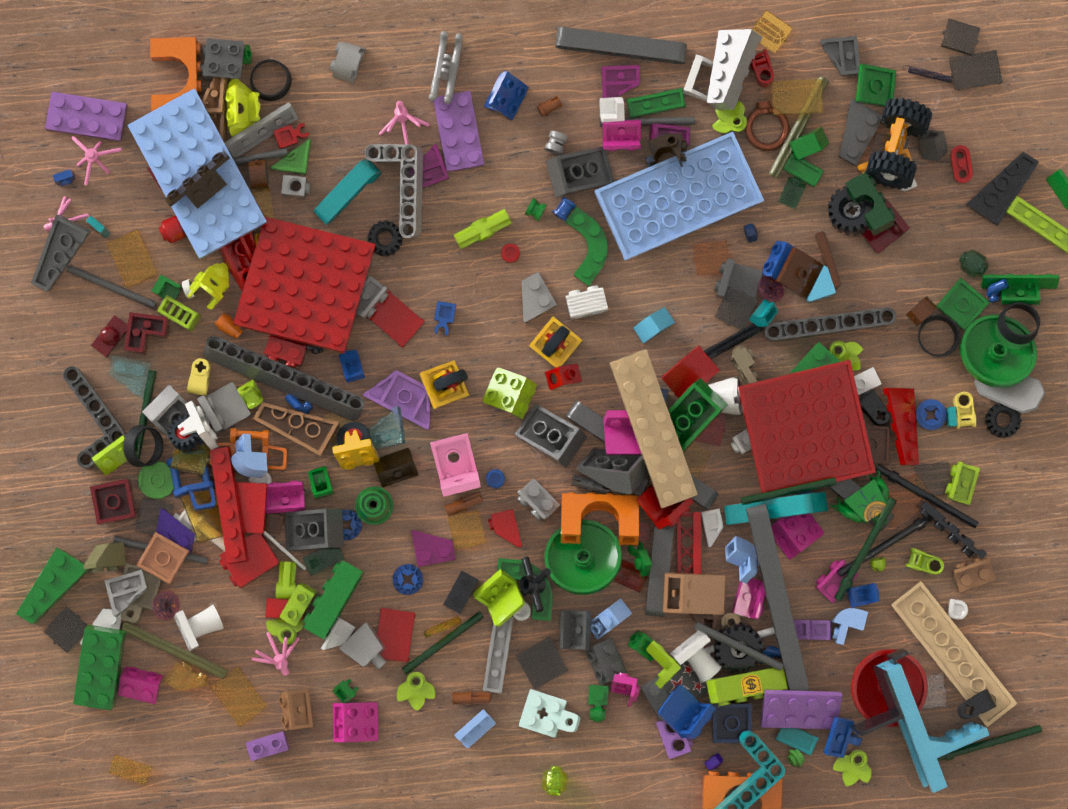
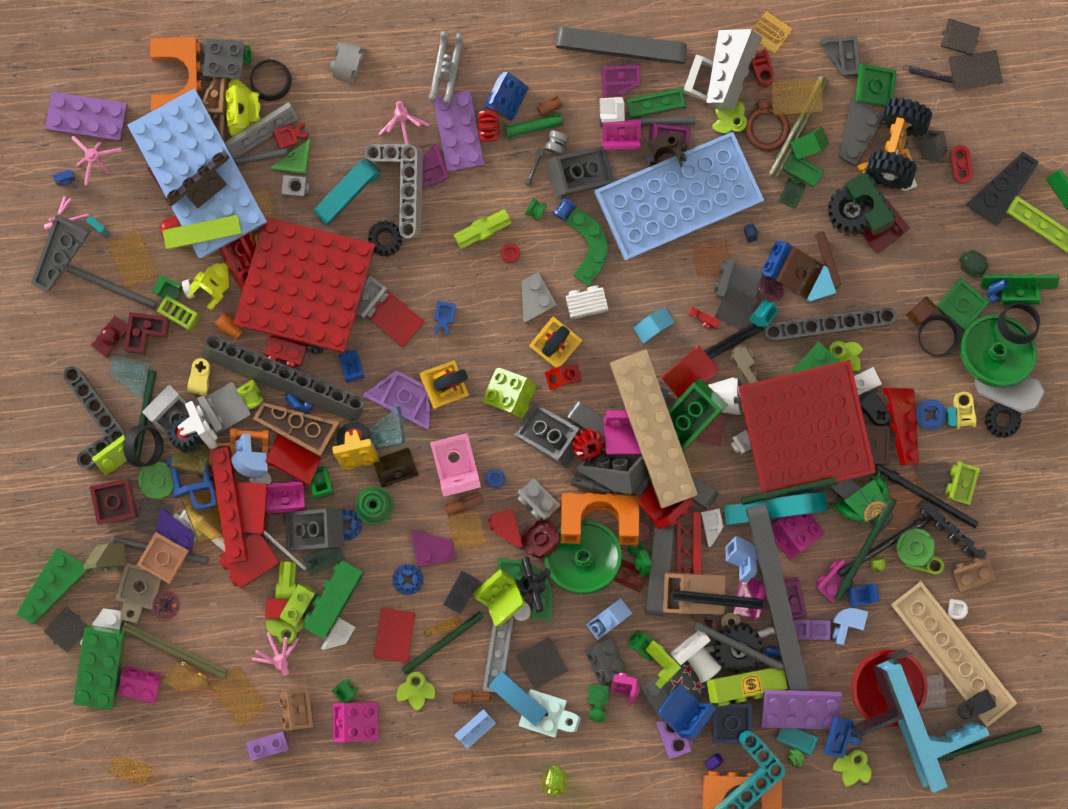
light grey wing [105,570,148,617] -> none
white plant [174,605,224,652] -> none
reddish brown piece [249,159,269,189] -> none
light grey torso [339,622,387,670] -> none
dark grey bracket [559,610,591,650] -> none
none -> lime tile [162,215,242,250]
none -> red piece [265,434,322,486]
none -> red gear [478,110,500,142]
none -> dark azure slope [489,671,548,726]
none -> green pin [505,113,563,140]
none -> dark red tile [522,520,560,558]
none -> dark grey hinge [525,149,544,186]
none -> red gear [572,428,605,462]
none -> black axle [670,590,763,609]
none -> red plate [687,306,720,330]
none -> magenta slope [784,577,807,619]
none -> bright green tile [896,528,936,567]

